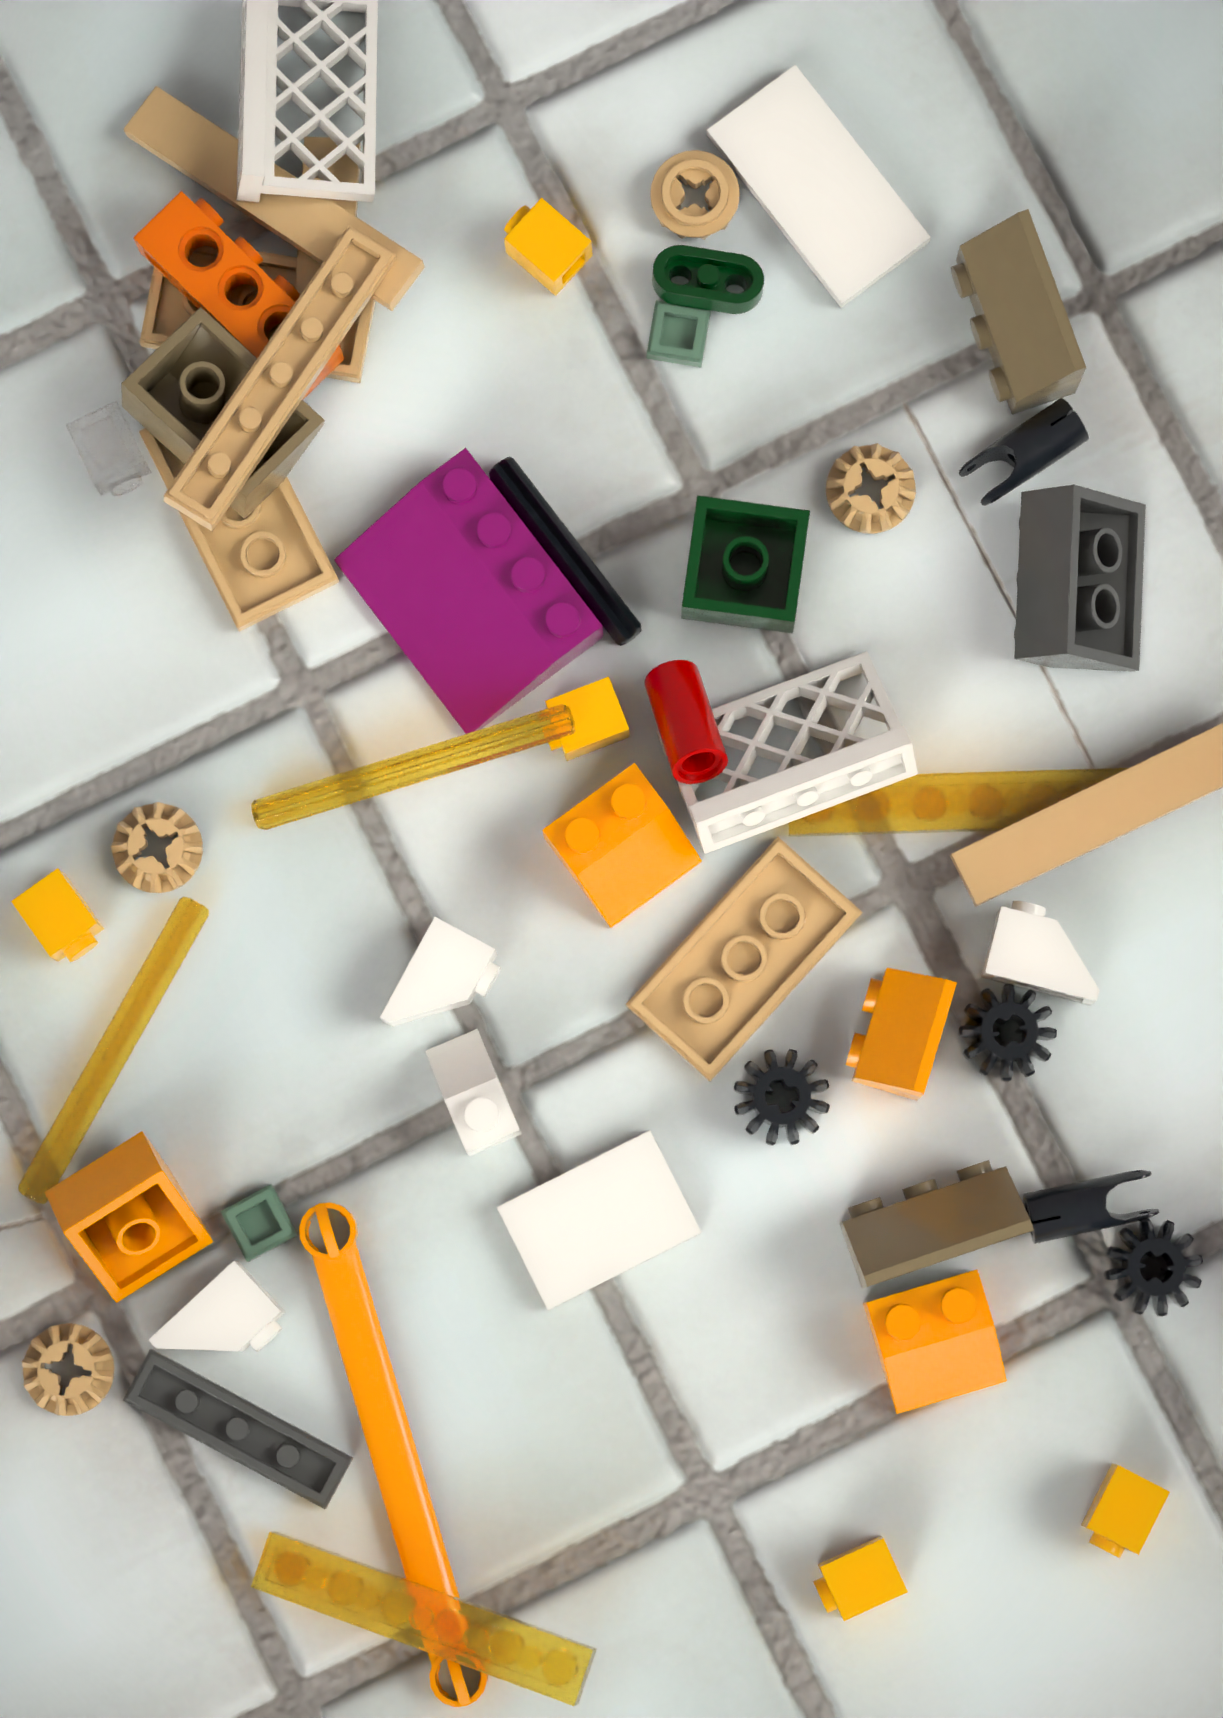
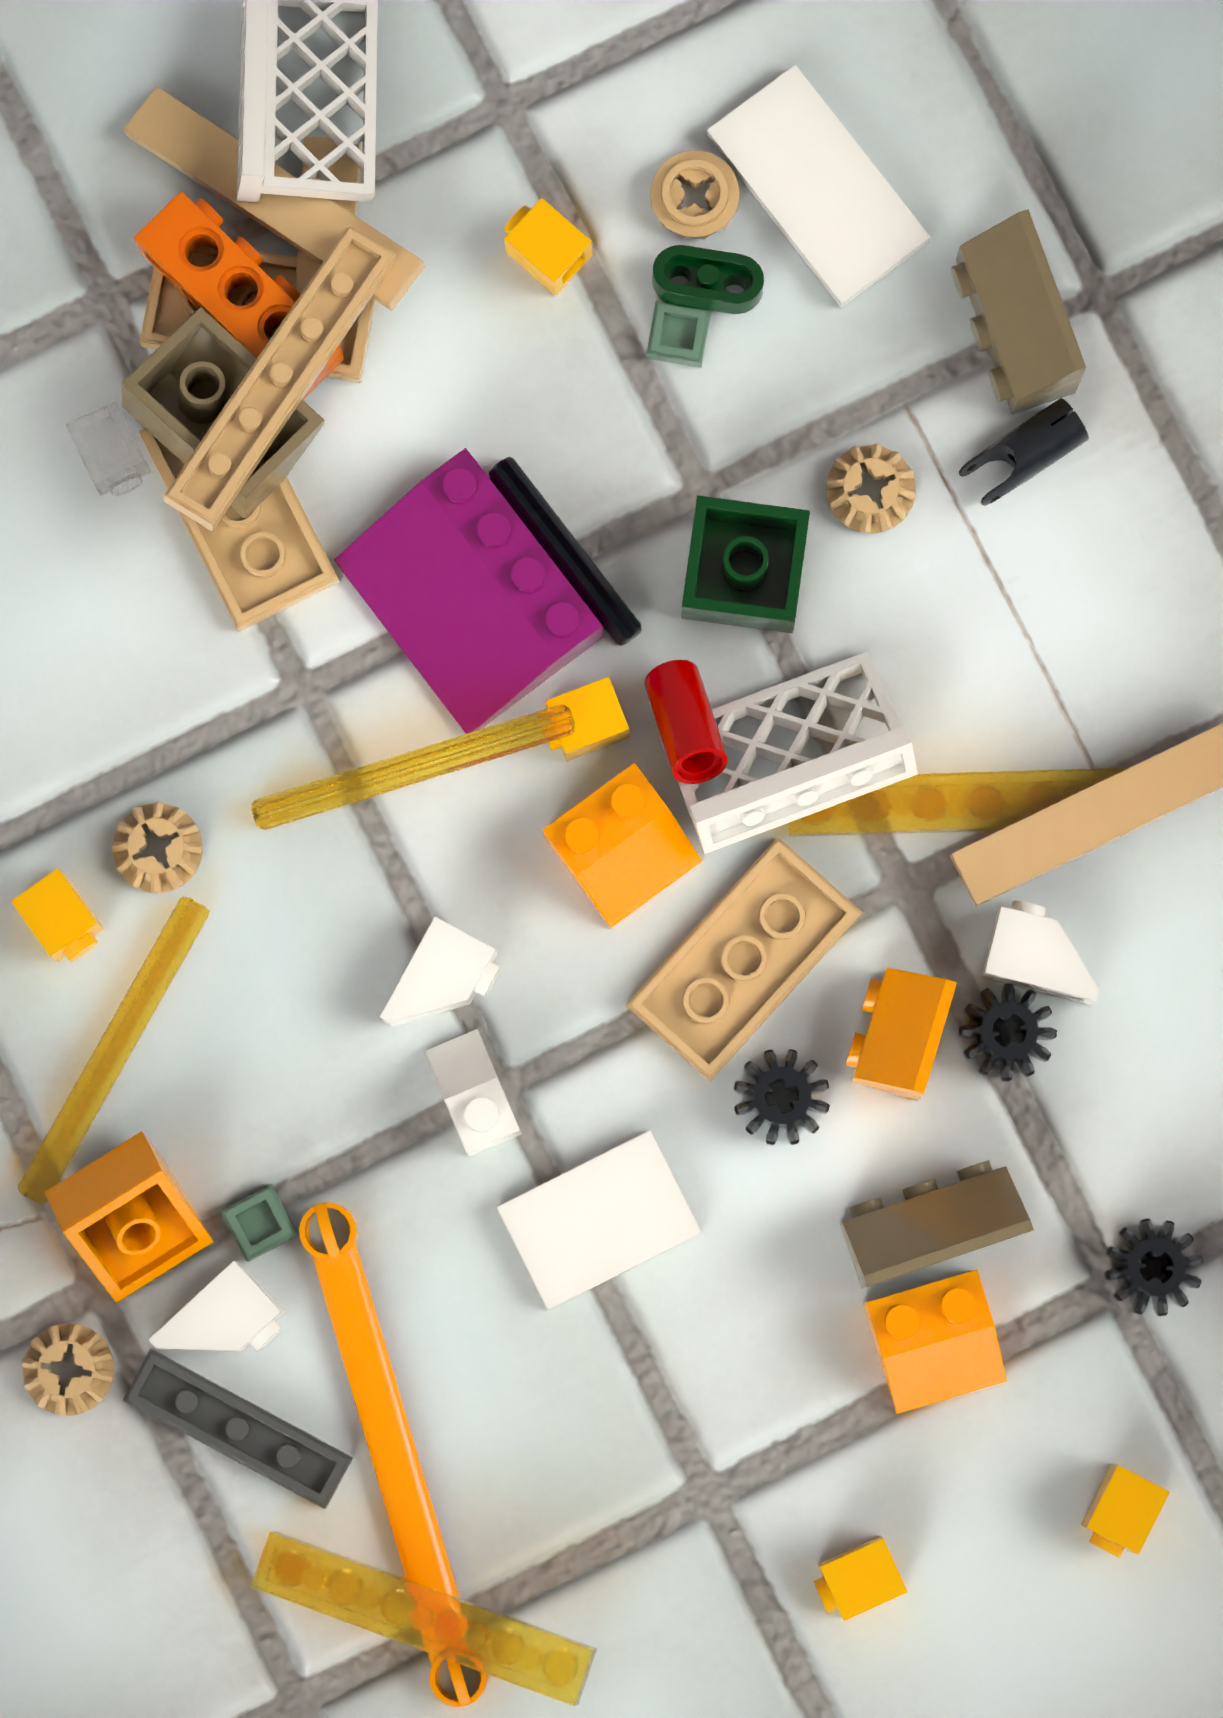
dark grey slope [1014,484,1146,672] -> none
black piece [1023,1170,1159,1244] -> none

